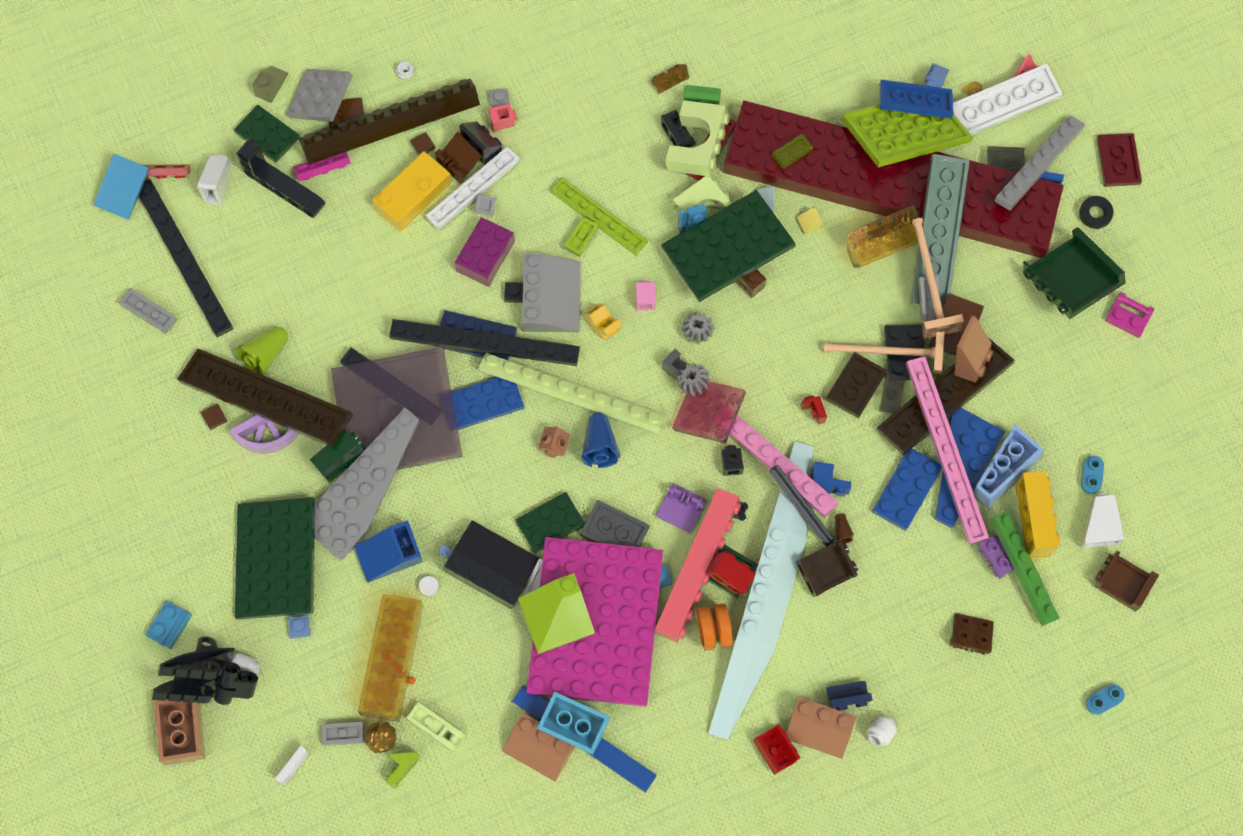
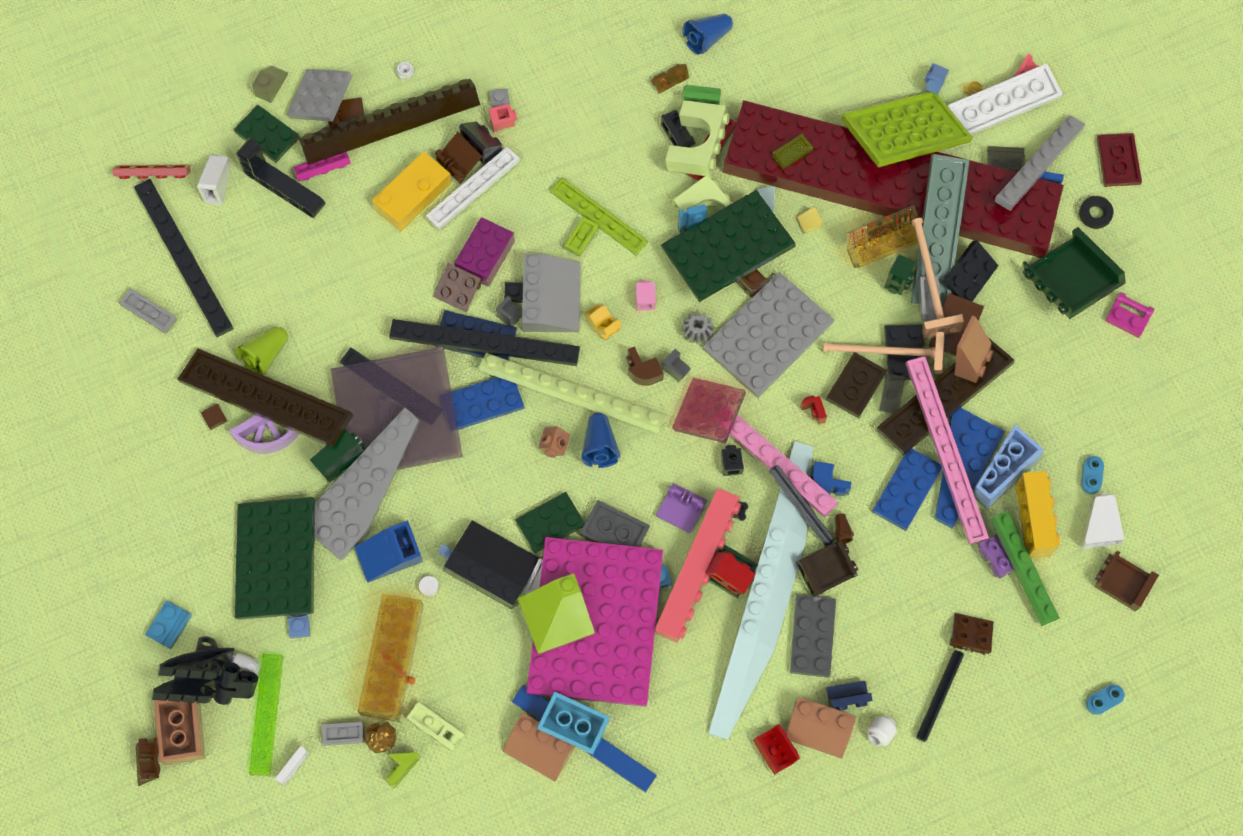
dark azure tile [94,154,150,220] -> none
reddish brown tile [410,132,436,155] -> none
light grey plate [474,194,496,216] -> none
light grey gear [677,363,710,396] -> none
orange wheel [697,603,733,651] -> none
blue plate [879,80,954,119] -> none
none -> reddish brown hinge [135,737,161,786]
none -> clear neon green plate [249,654,284,777]
none -> hinge [433,263,481,312]
none -> dark grey panel [496,296,522,326]
none -> reddish brown brick [626,346,664,386]
none -> blue cone [682,14,733,55]
none -> light grey plate [703,272,834,398]
none -> dark grey plate [790,594,836,678]
none -> dark green brick [884,255,916,295]
none -> black axle [916,650,964,742]
none -> black plate [942,240,999,302]

